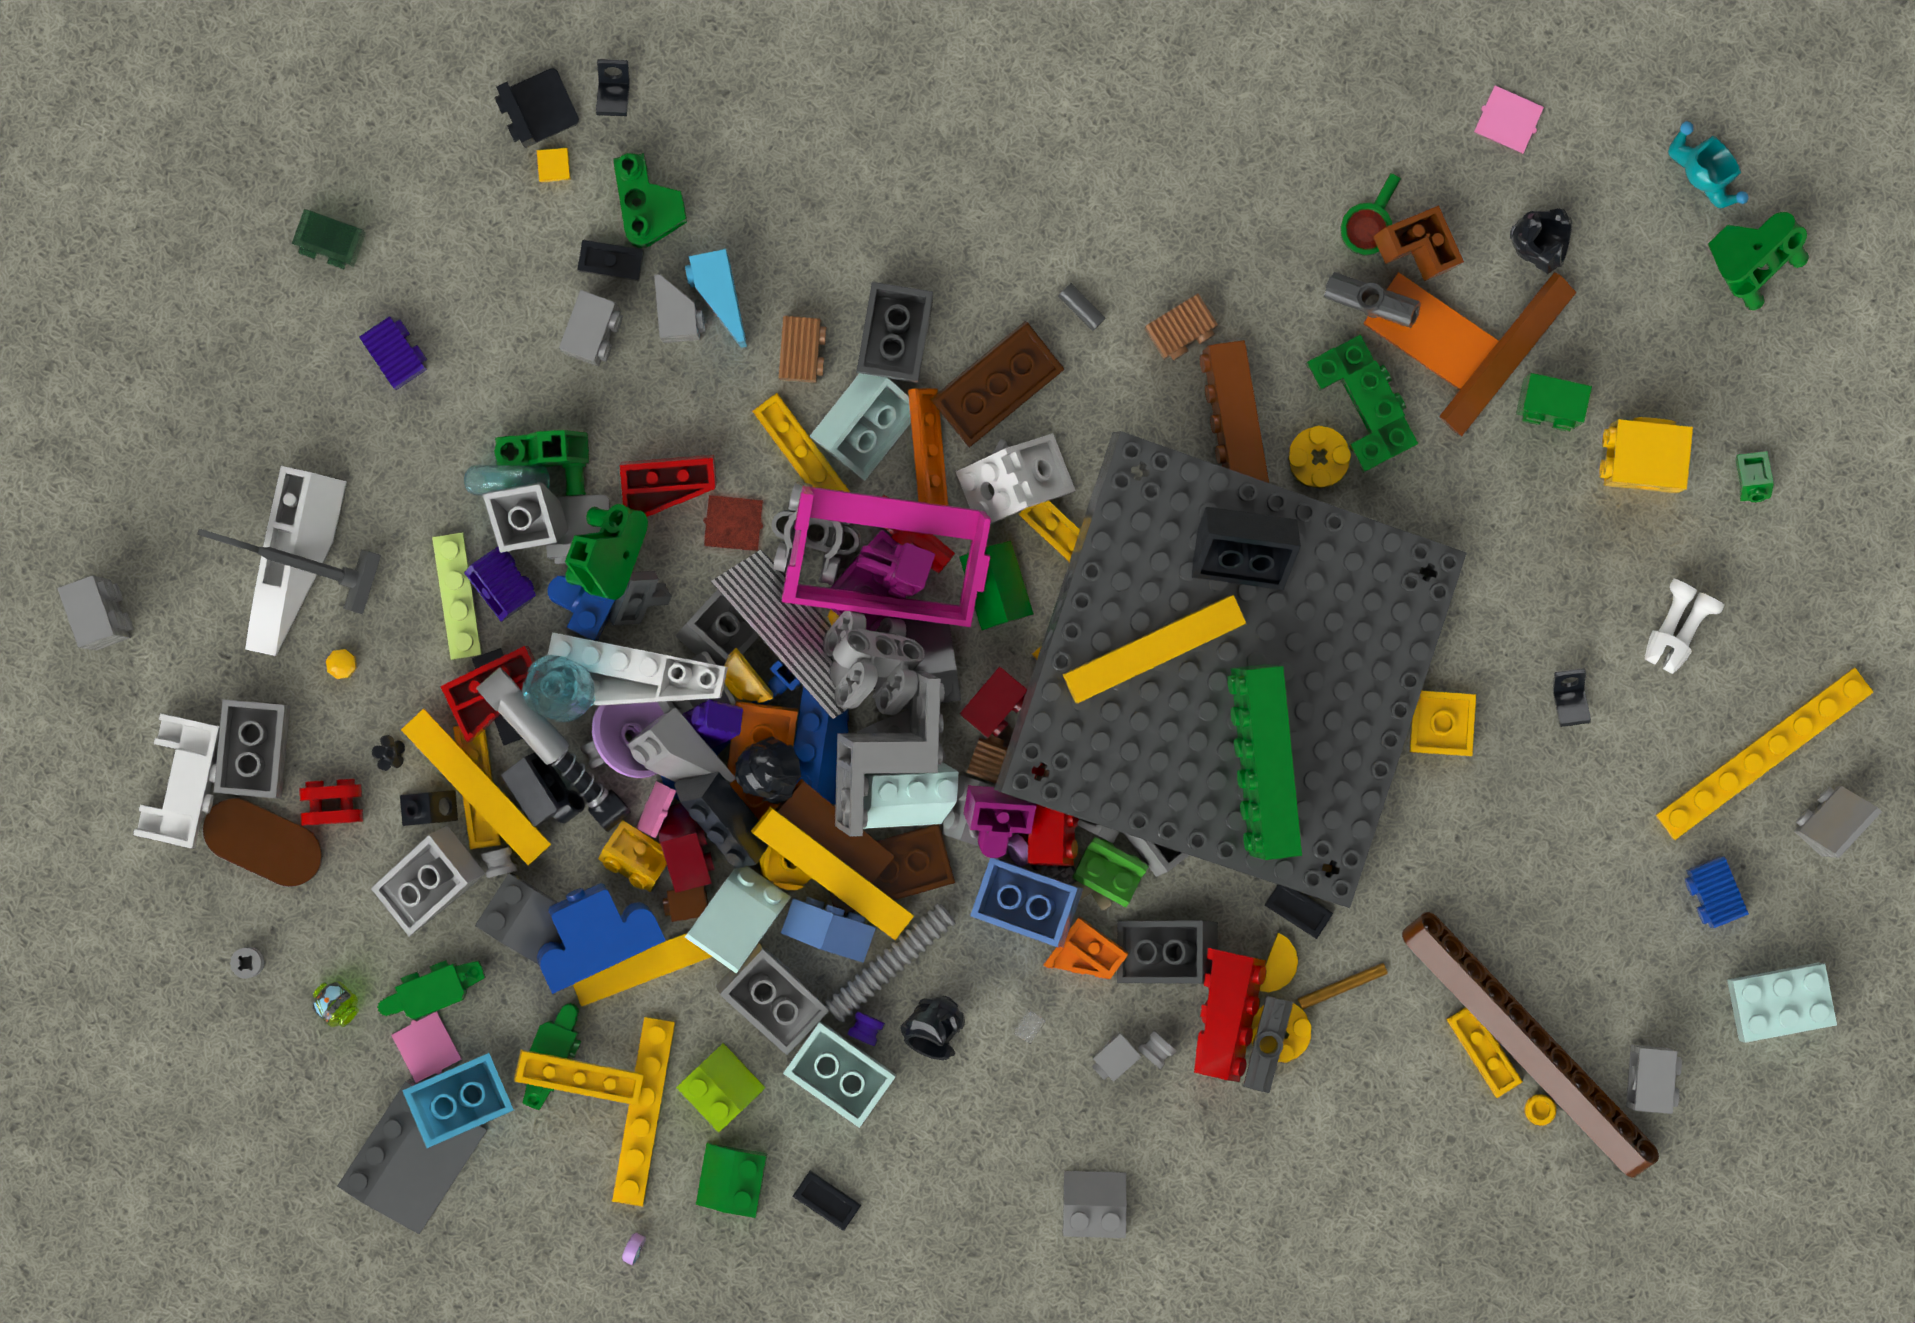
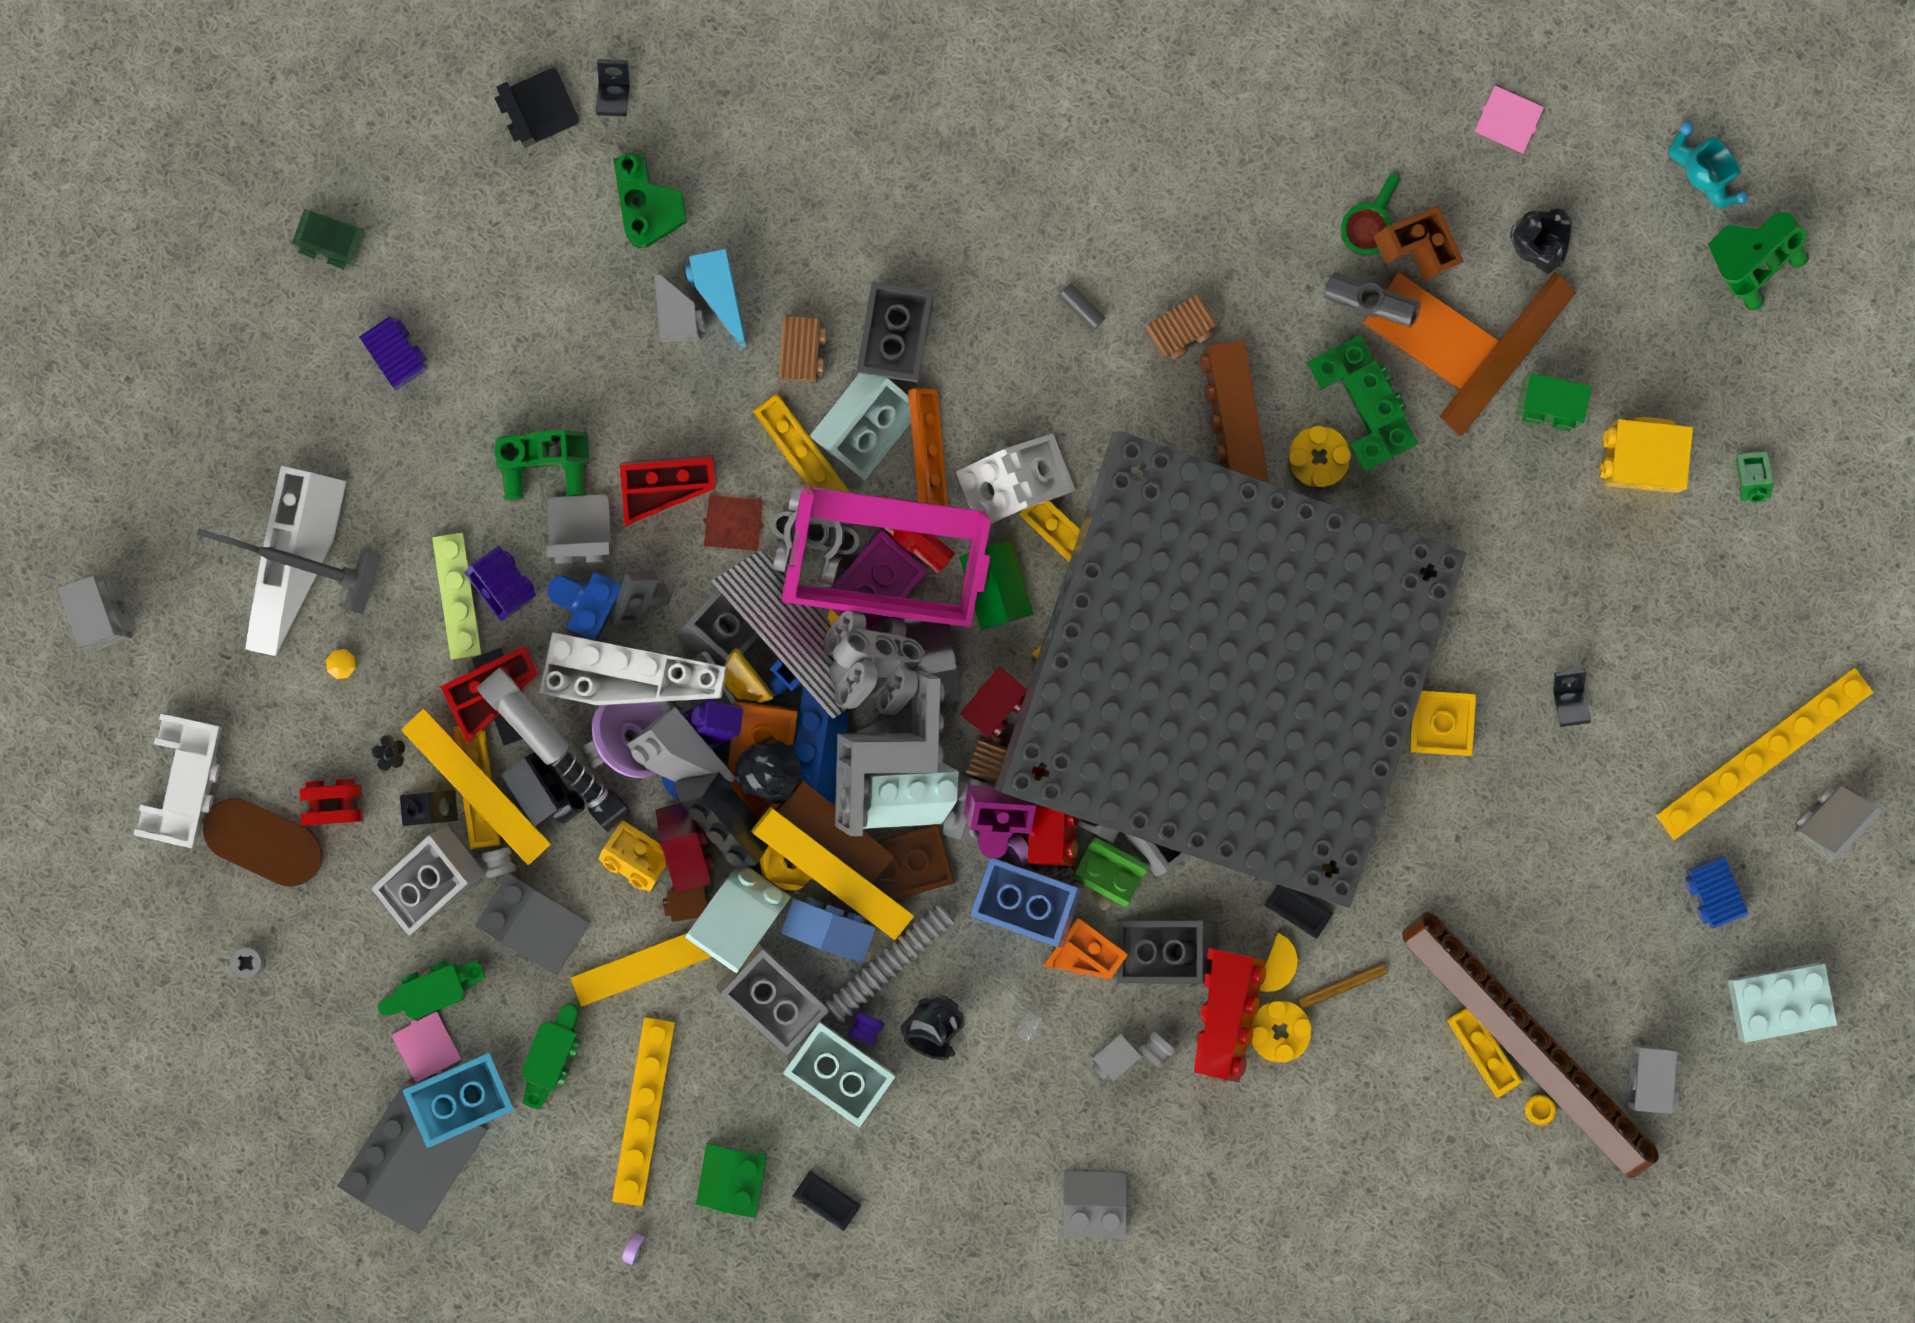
light grey brick [214,699,290,798] -> none
head [312,981,359,1027] -> none
clear light blue cylinder [464,465,550,496] -> none
light grey slope [483,482,568,552] -> none
yellow plate [514,1050,644,1105] -> none
clear light blue brick [522,655,595,722] -> none
yellow tile [536,148,571,182] -> none
blue brick [537,883,666,994] -> none
light grey brick [559,290,623,367] -> none
green piece [565,504,648,600] -> none
black plate [577,240,644,281] -> none
bright pink piece [636,781,676,838] -> none
lime slope [676,1043,766,1133] -> none
magenta brick [856,543,935,599] -> none
reddish brown tile [930,321,1065,448] -> none
yellow tile [1063,595,1246,703] -> none
black slope [1192,507,1301,590] -> none
green brick [1228,664,1302,860] -> none
dark grey piece [1243,995,1293,1093] -> none
white piece [1645,578,1725,674] -> none

